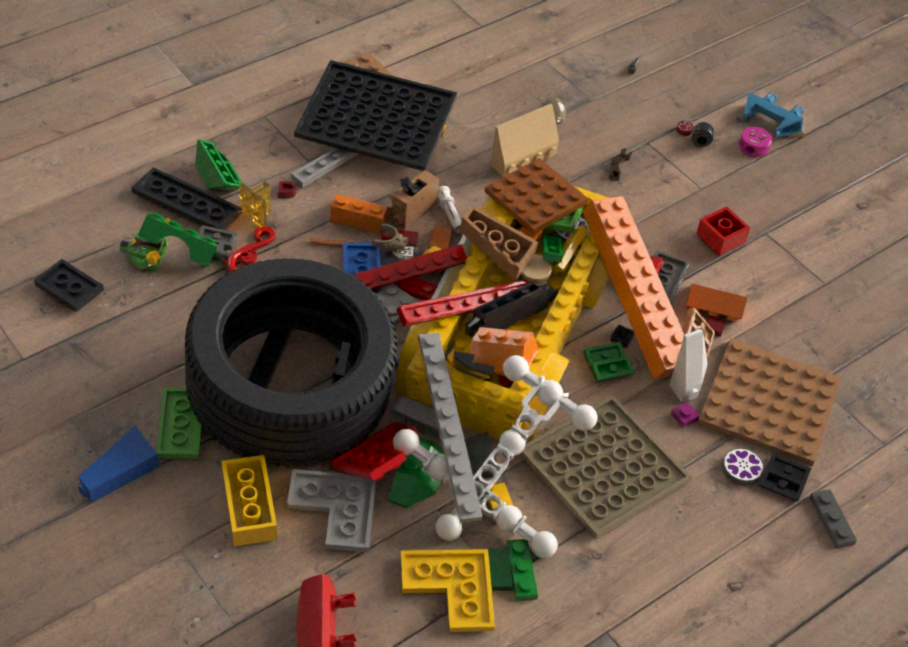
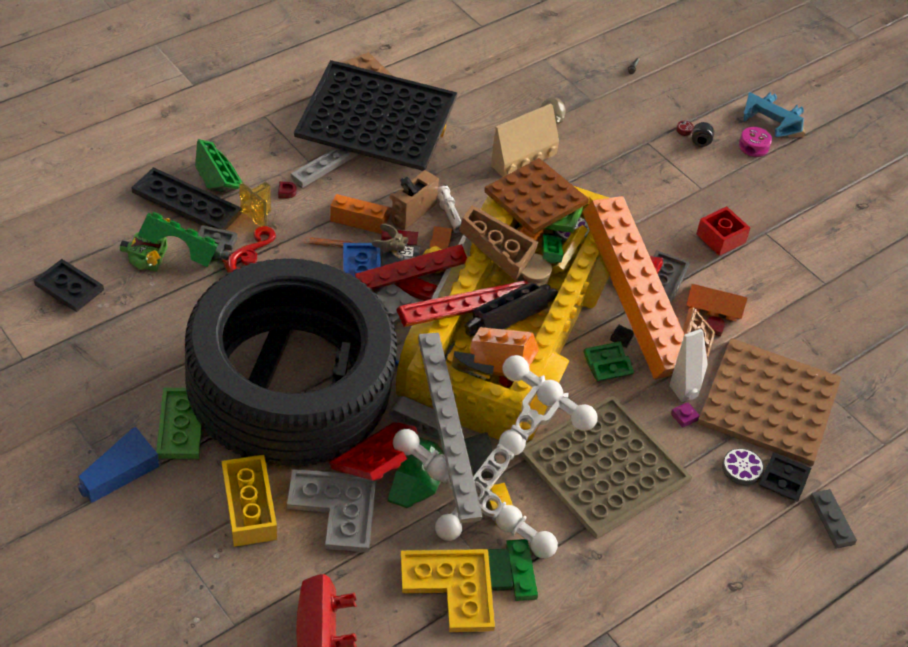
dark brown piece [609,148,632,181] -> none

